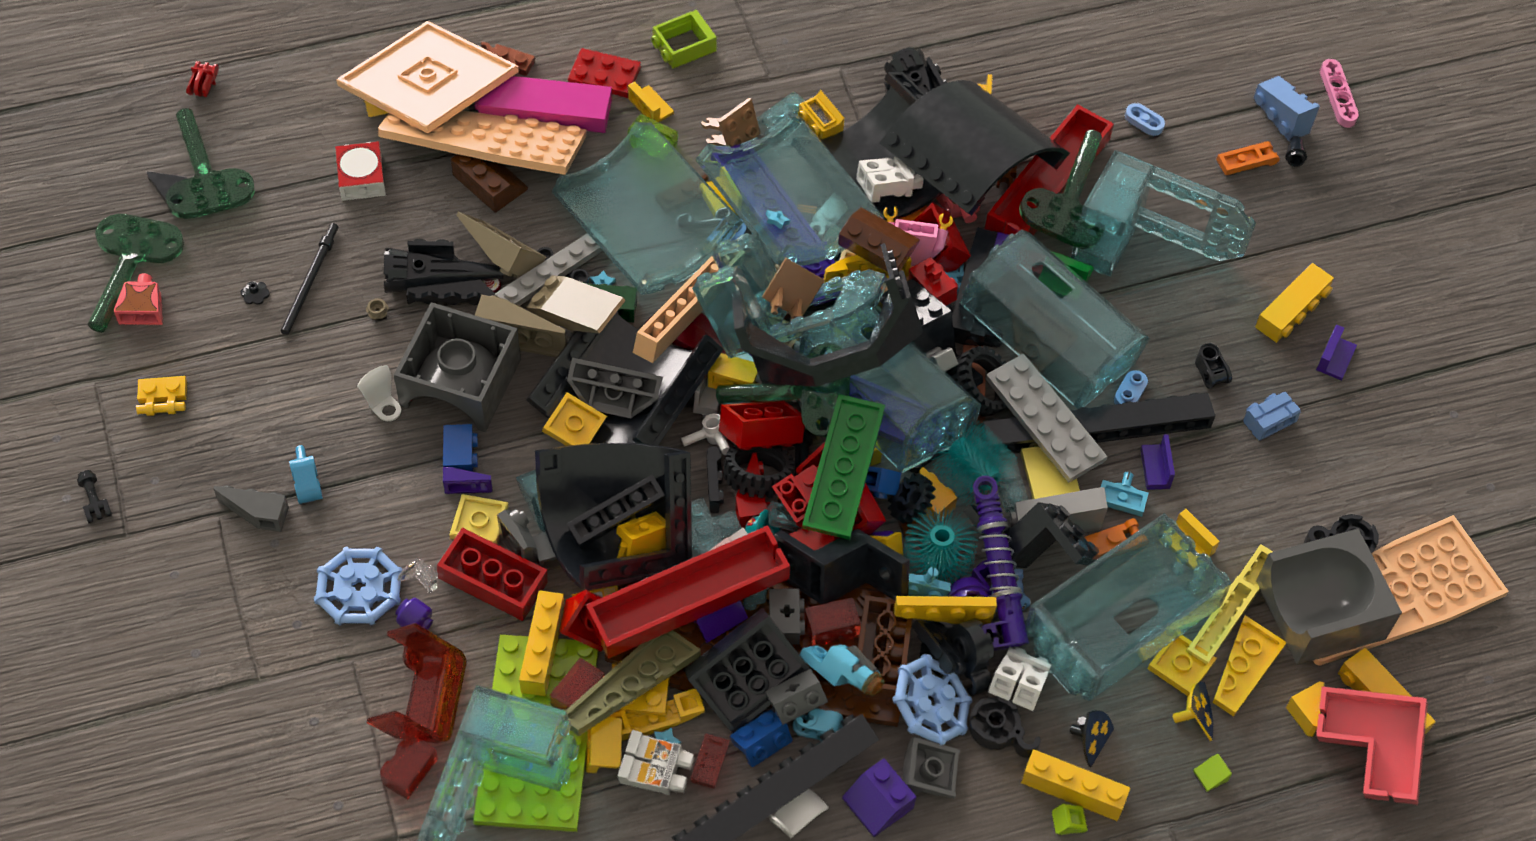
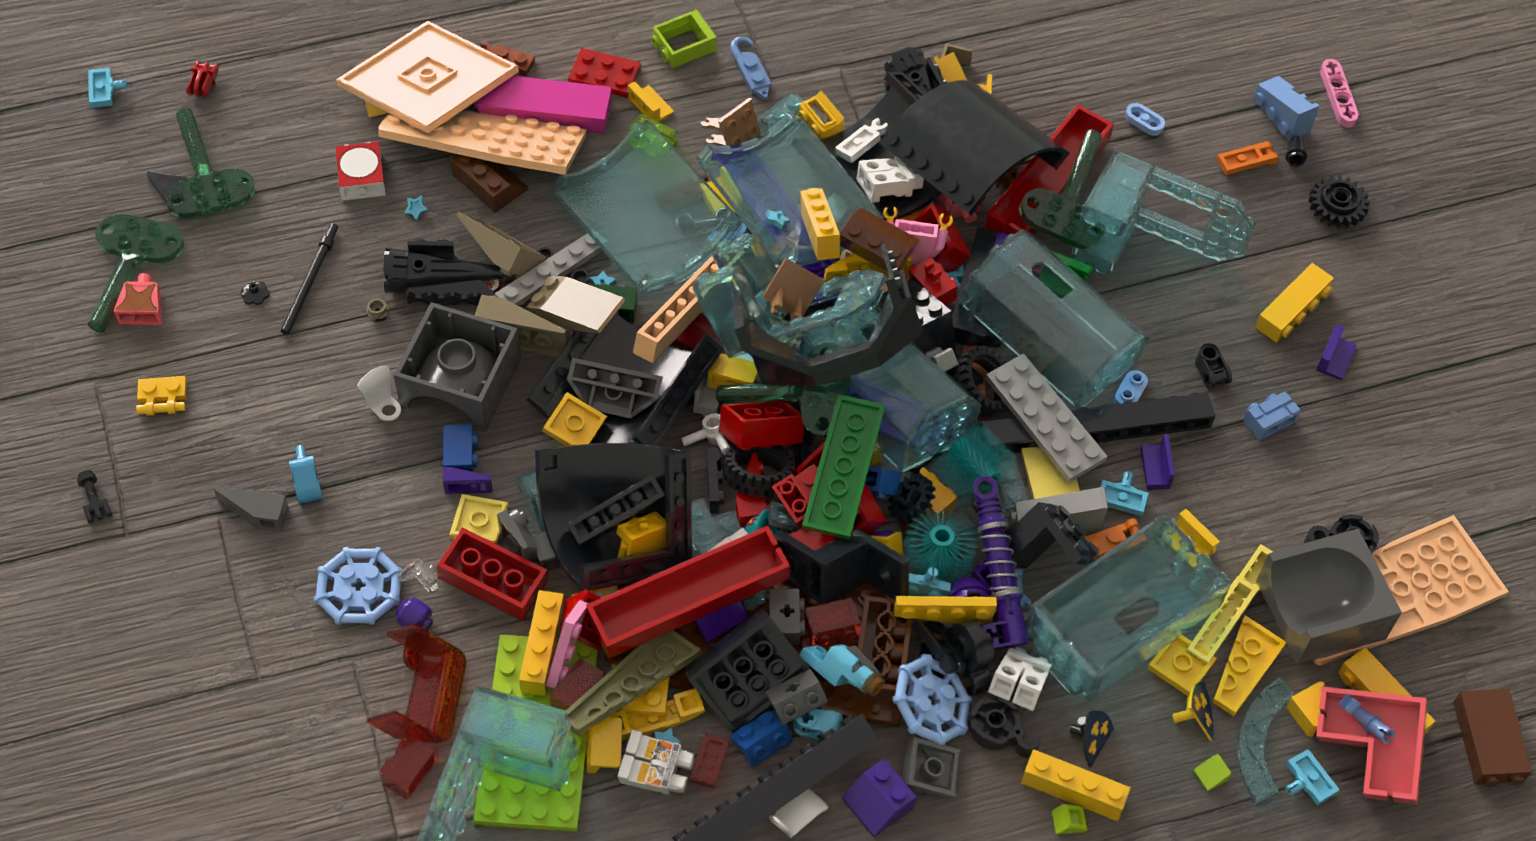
none -> medium azure plate [88,68,127,108]
none -> medium azure piece [404,195,429,221]
none -> bright pink wing [546,600,589,689]
none -> medium blue plate [730,37,771,101]
none -> yellow brick [800,188,840,260]
none -> white plate [835,118,888,163]
none -> yellow panel [934,52,967,82]
none -> dark tan bracket [941,43,973,66]
none -> clear light blue tile [1238,677,1294,805]
none -> medium azure plate [1285,749,1340,806]
none -> black gear [1308,175,1370,228]
none -> medium blue piece [1339,694,1395,744]
none -> reddish brown brick [1453,689,1532,787]

